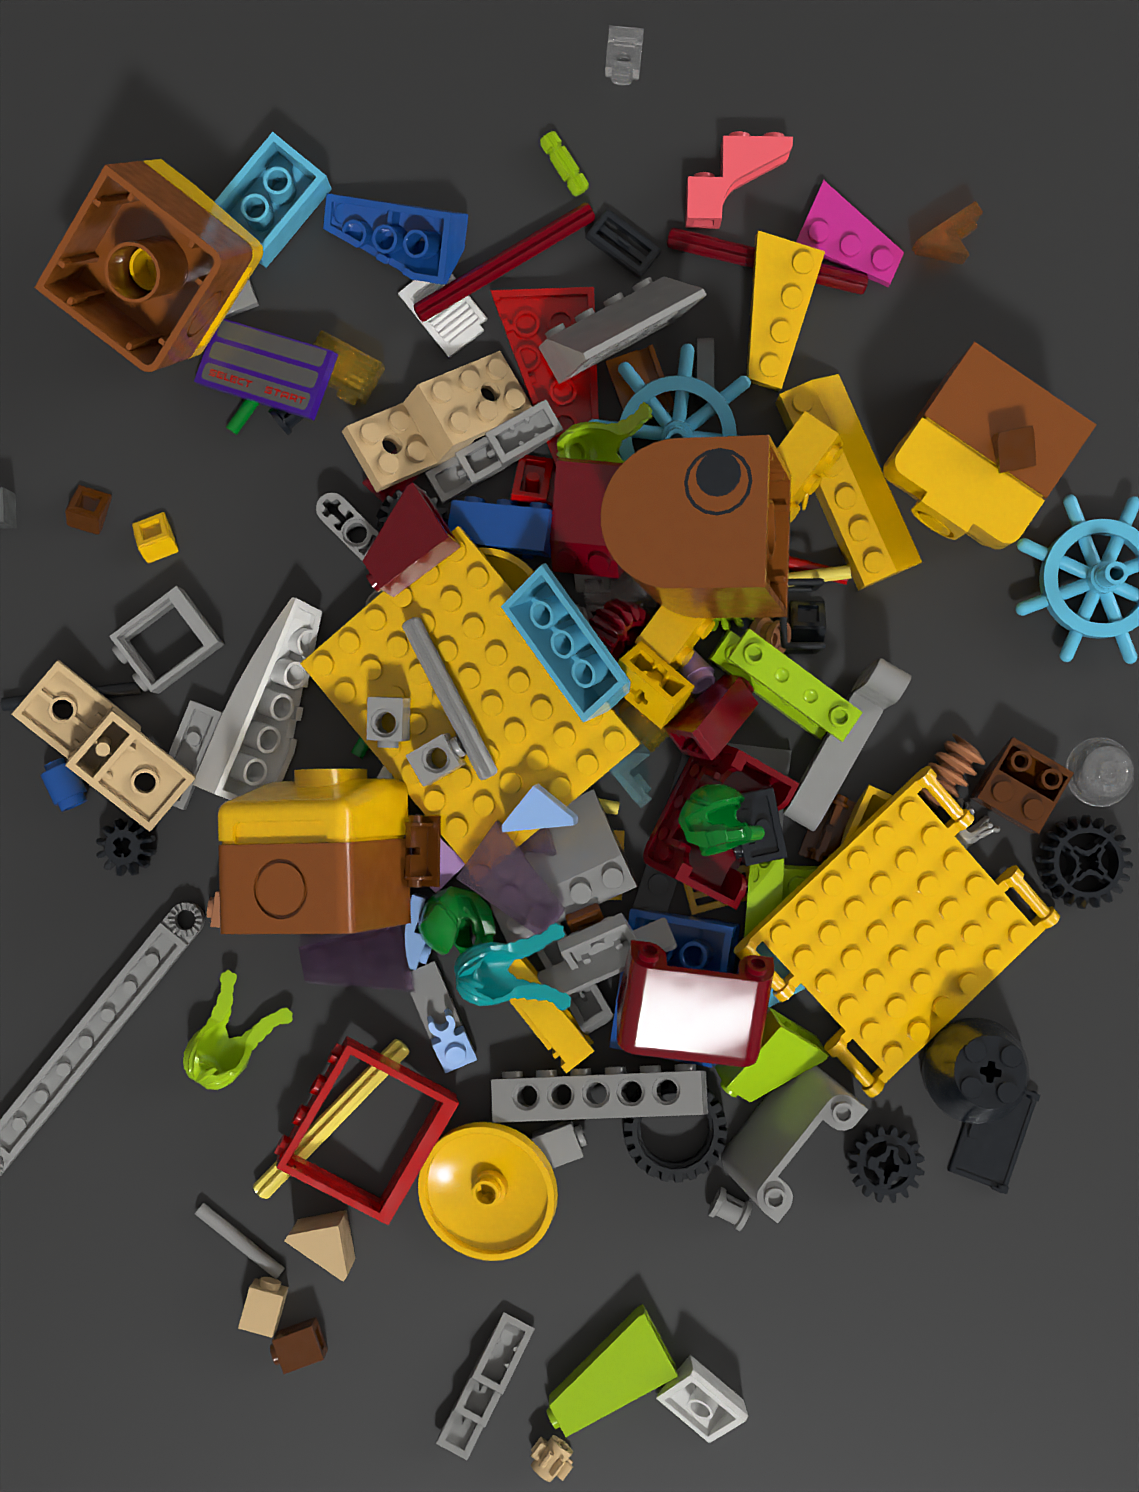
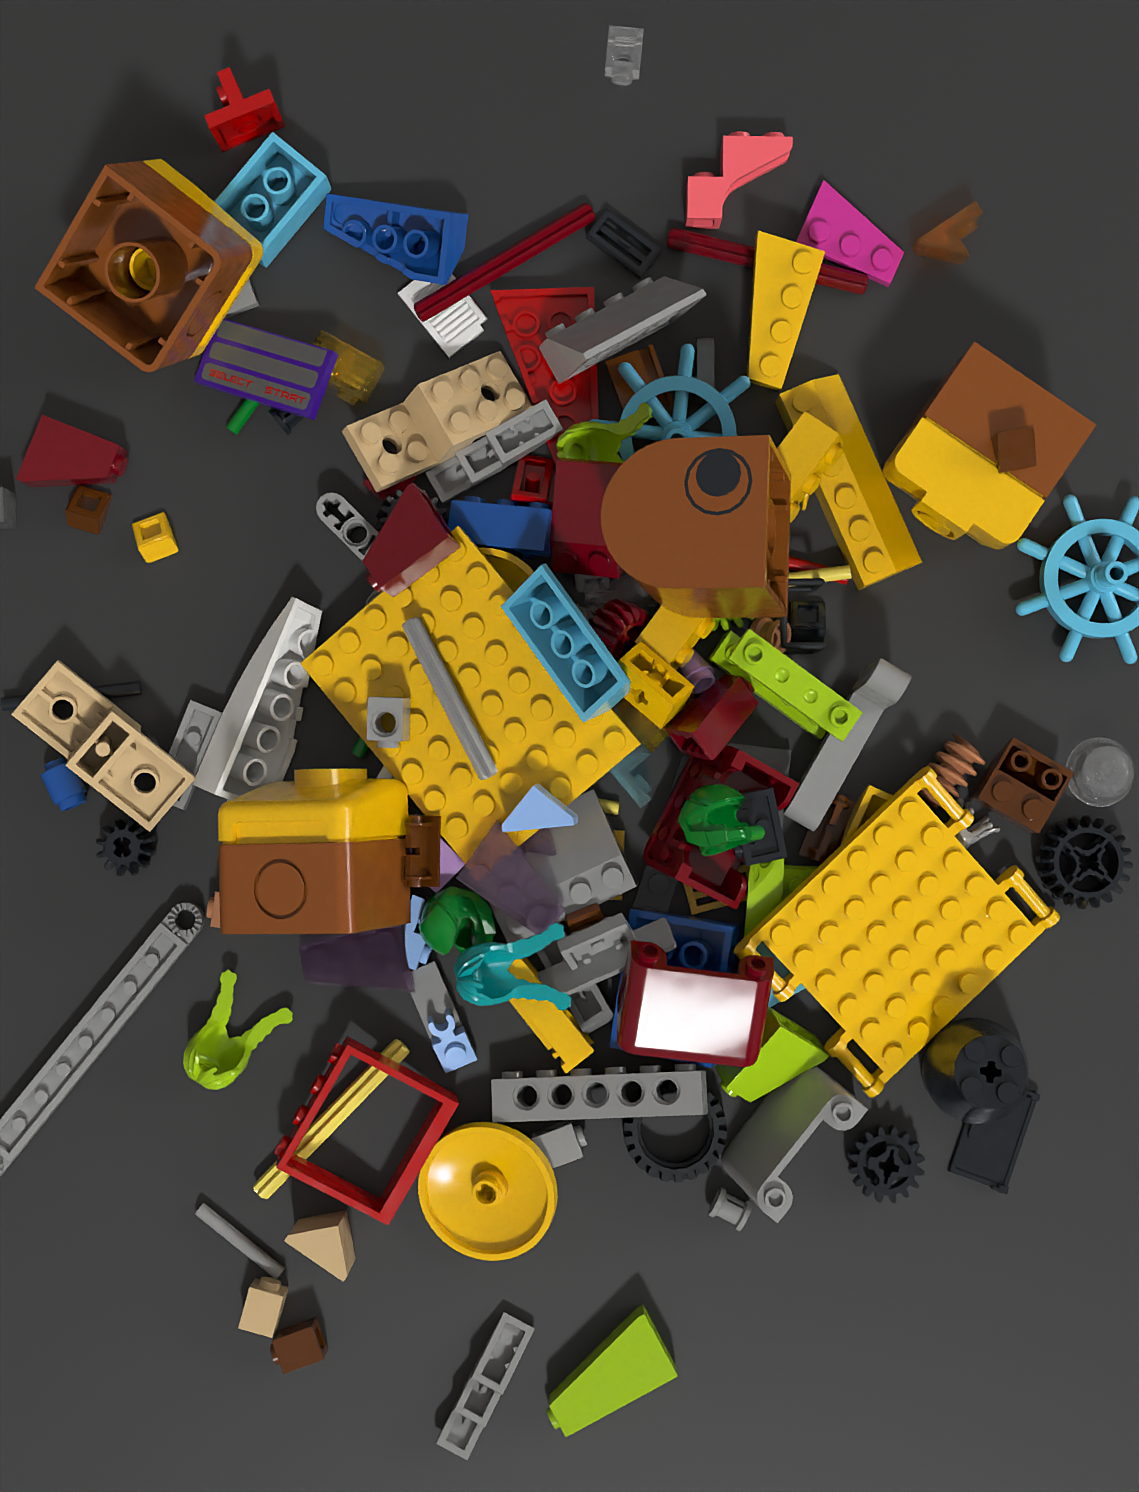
light grey window [109,586,225,694] -> none
light grey brick [405,733,467,787] -> none
tan gear [530,1435,573,1482] -> none
lime axle [540,131,589,196] -> none
white slope [656,1355,748,1443] -> none
none -> dark red slope [16,415,128,487]
none -> red bracket [204,67,285,153]

